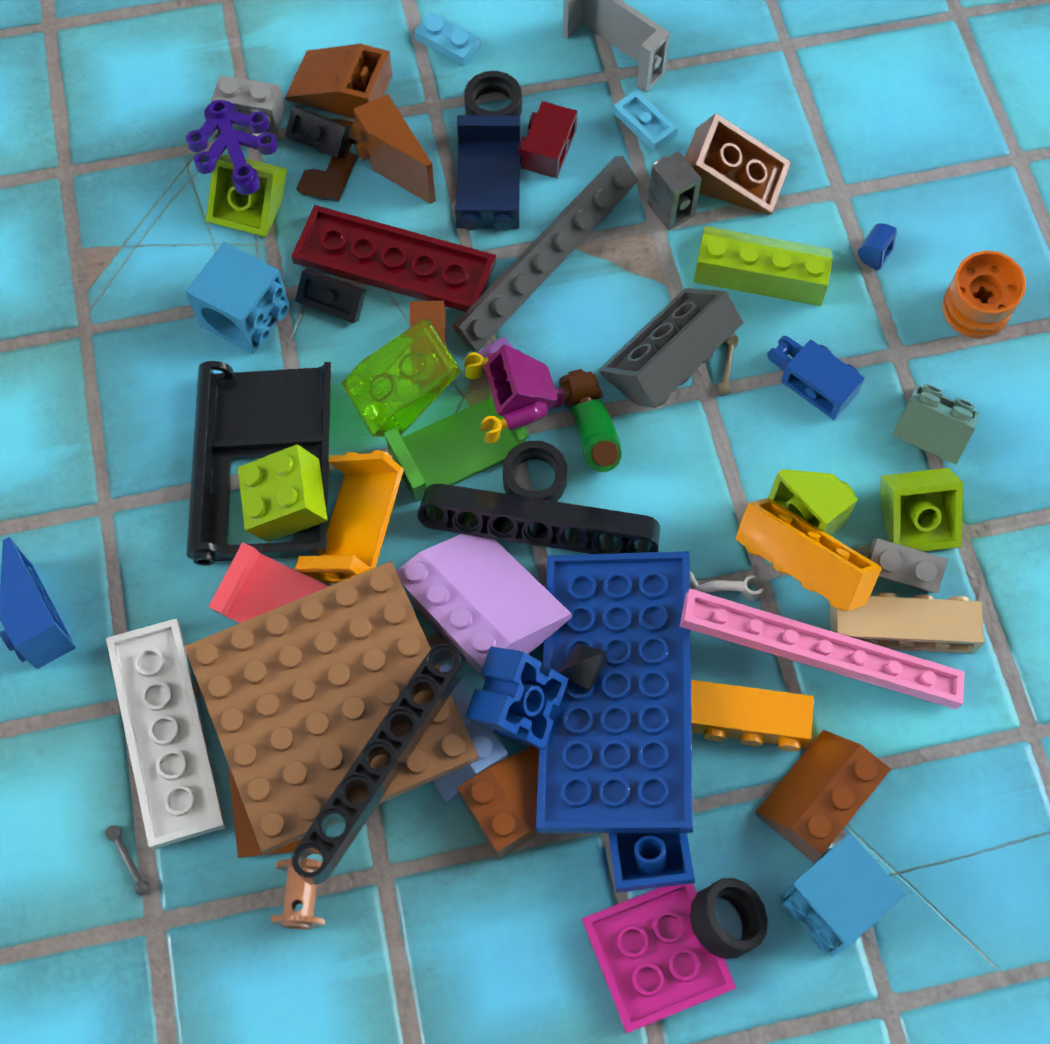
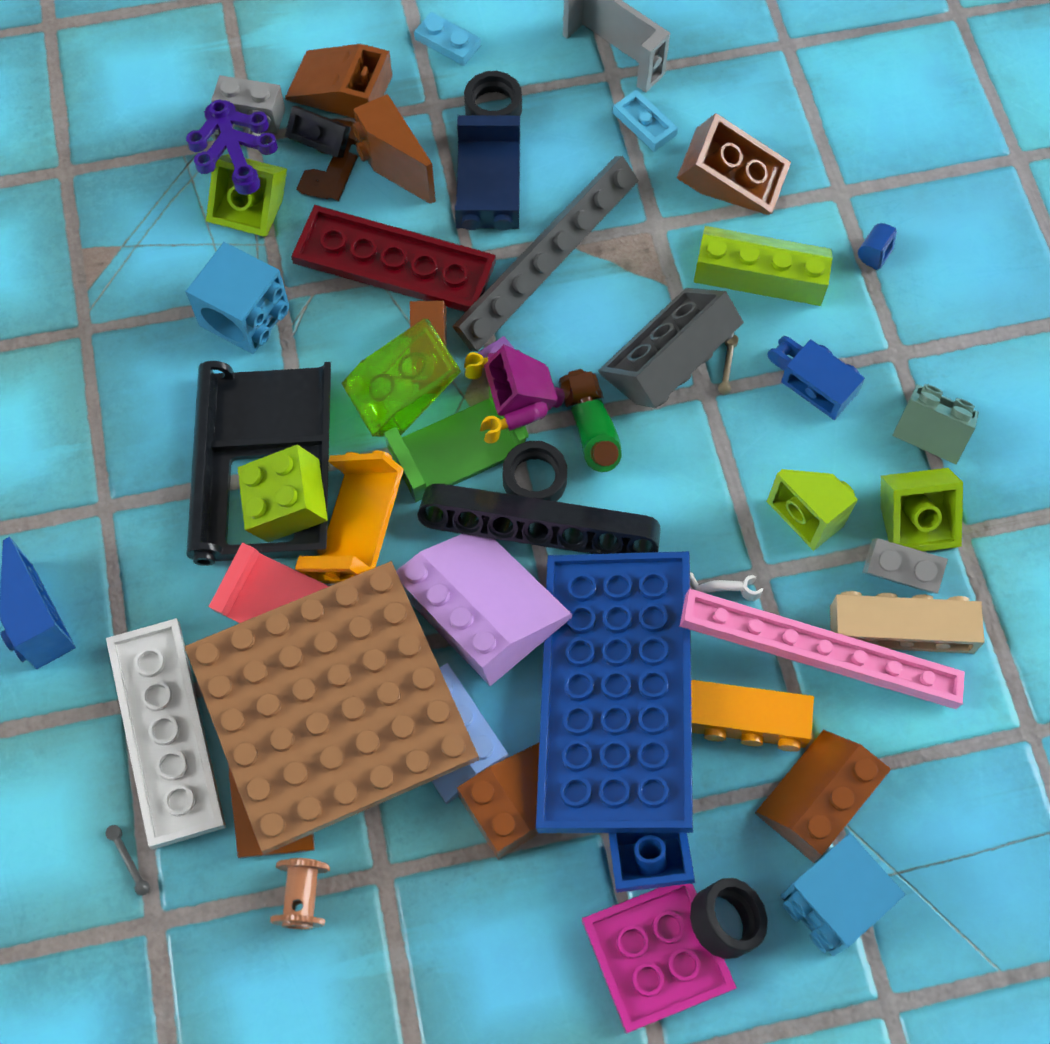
black beam [292,644,462,885] -> none
black plate [295,269,366,323] -> none
blue brick [465,646,568,750] -> none
dark red brick [518,101,578,179] -> none
black slope [558,644,608,692] -> none
flat silver brick [647,151,702,230] -> none
light orange brick [735,498,882,612] -> none
orange wheel [942,250,1026,339] -> none

